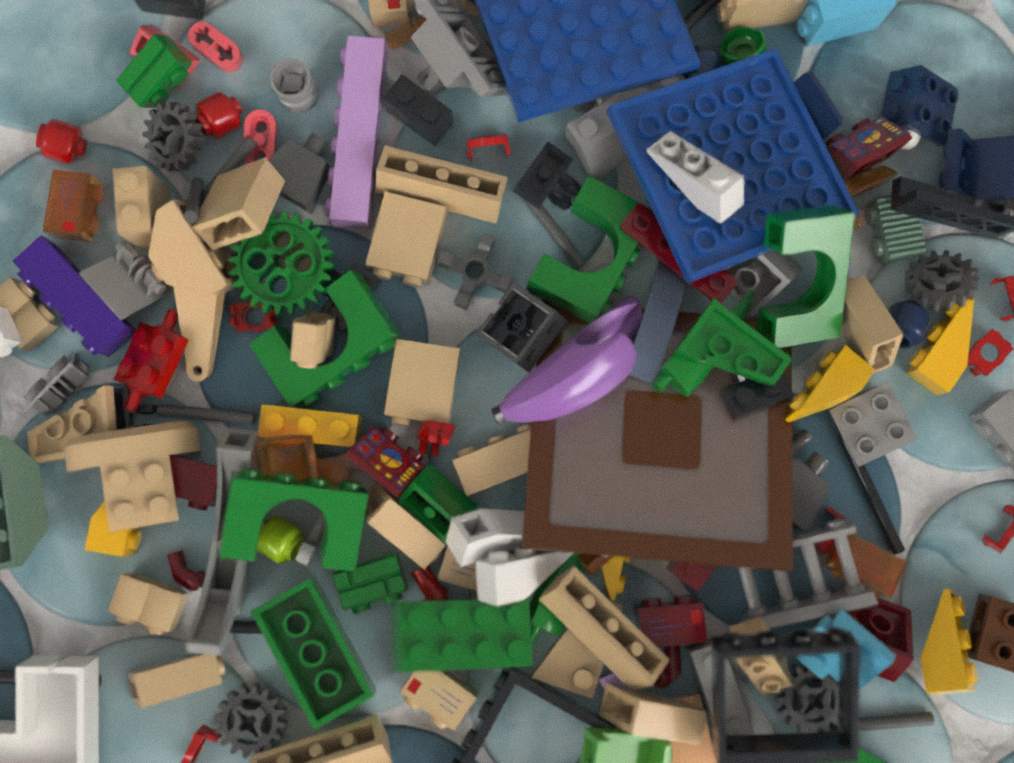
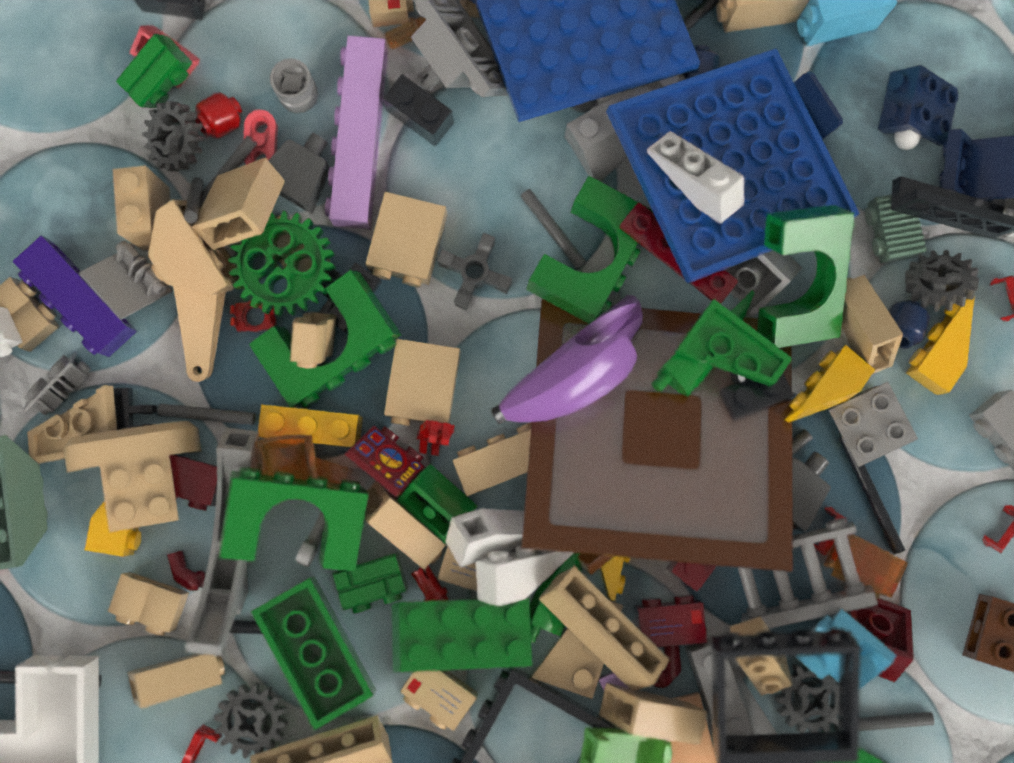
red head [36,119,87,164] -> none
clear orange brick [43,169,104,243] -> none
red plate [113,308,189,413] -> none
coral beam [188,22,243,72] -> none
lime head [257,516,305,564] -> none
tan brick [376,145,508,224] -> none
red piece [466,133,511,162] -> none
piece [476,282,567,372] -> none
black hinge [513,142,582,210] -> none
sand blue slope [629,261,686,383] -> none
green hair [719,27,767,65] -> none
dark red slope [825,116,913,183] -> none
clear orange piece [844,166,898,231] -> none
yellow slope [920,588,978,695] -> none
red piece [967,329,1013,376] -> none

